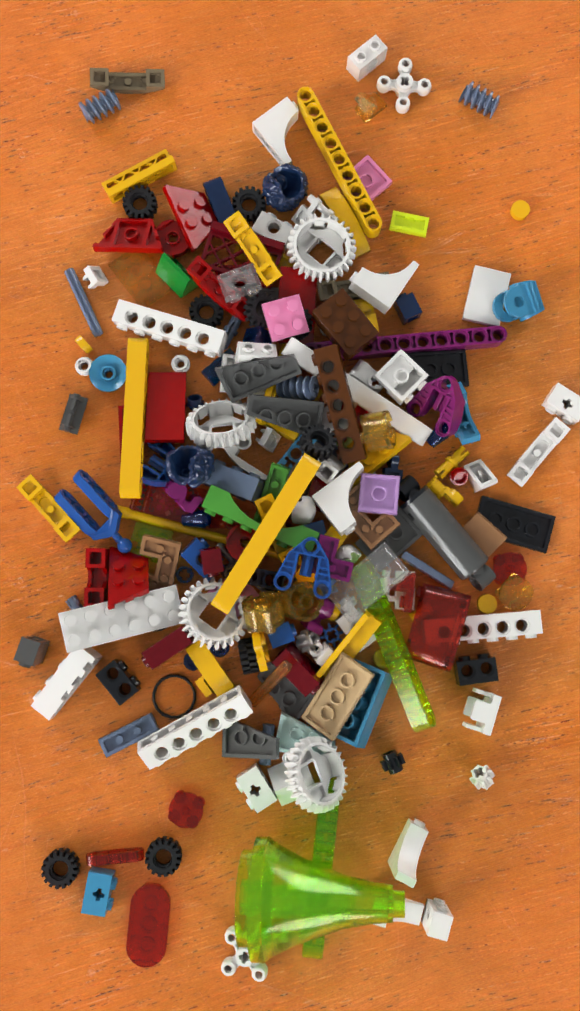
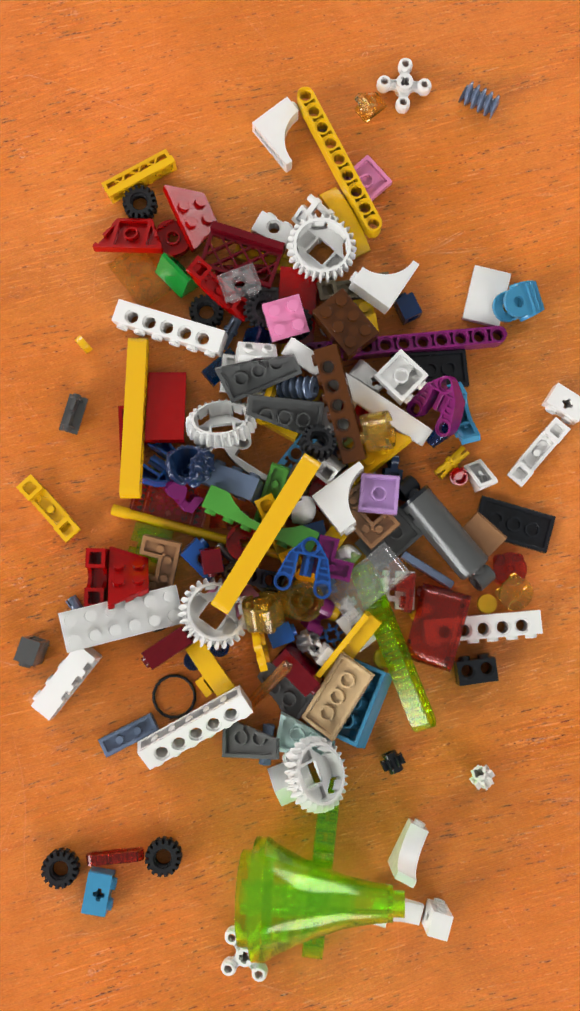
blue piece [54,470,132,553] -> none
sand blue axle [64,268,103,337] -> none
white plate [75,357,93,376] -> none
sand blue piece [78,88,121,124] -> none
white tile [83,265,109,289] -> none
dark azure dish [89,354,126,392] -> none
dark tan slope [90,68,165,94] -> none
black brick [96,659,141,706] -> none
clear red tile [126,883,171,967] -> none
clear red piece [168,790,205,828] -> none
white plate [171,354,190,372] -> none
bush [176,566,194,584] -> none
clear blue cone [181,509,211,528] -> none
dark blue plate [186,394,204,410] -> none
dark blue beam [203,177,235,224] -> none
yellow slope [223,210,283,287] -> none
black tyre [232,186,266,224] -> none
white brick [235,763,278,813] -> none
black tyre [238,637,260,675] -> none
white tile [255,427,282,453] -> none
dark blue hair [262,163,308,212] -> none
white brick [346,34,388,82] -> none
neon yellow plate [389,210,429,238] -> none
yellow connector [426,475,464,507] -> none
white panel [462,687,502,736] -> none
yellow tile [510,200,530,220] -> none

